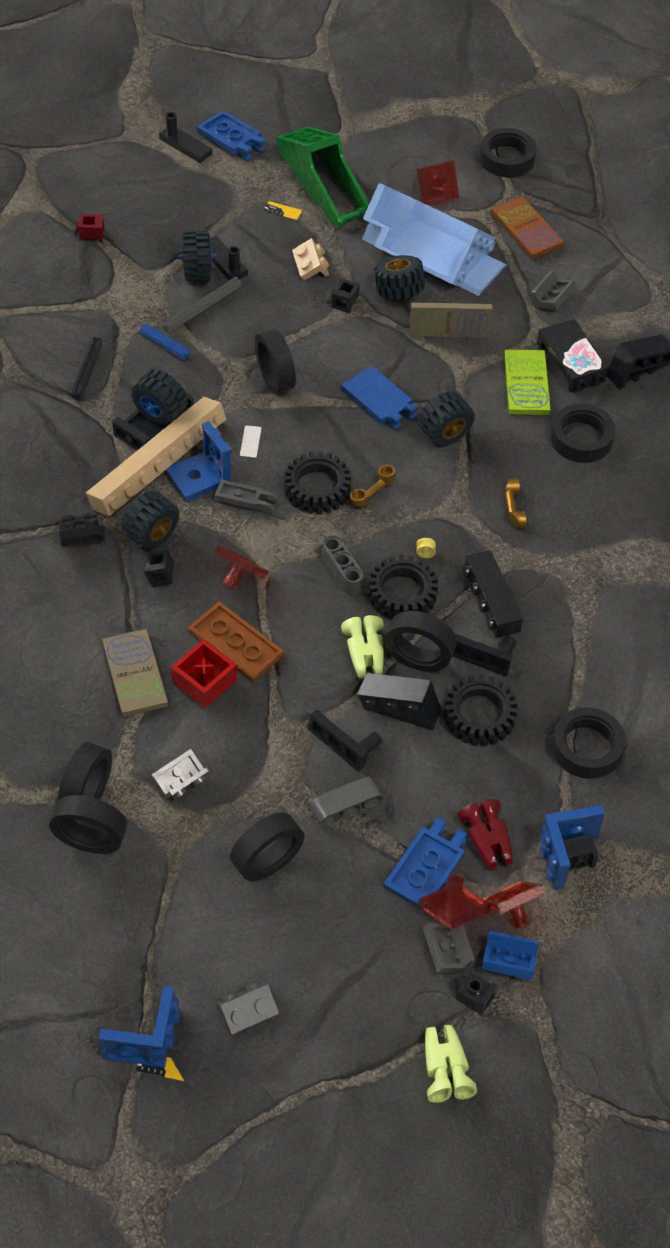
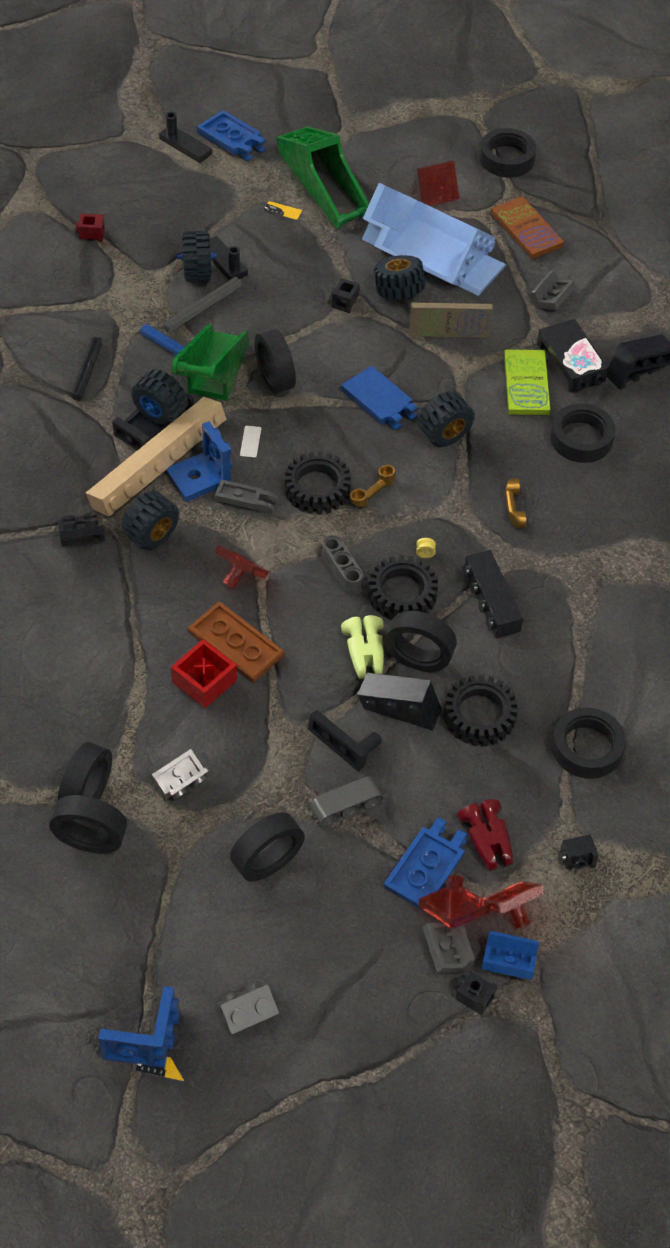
dark tan tile [102,629,168,717] -> none
black brick [144,550,174,587] -> none
tan bracket [292,238,329,281] -> none
yellowish green piece [425,1025,477,1103] -> none
black piece [452,633,517,677] -> none
blue bracket [539,805,605,890] -> none
none -> green piece [172,324,249,401]

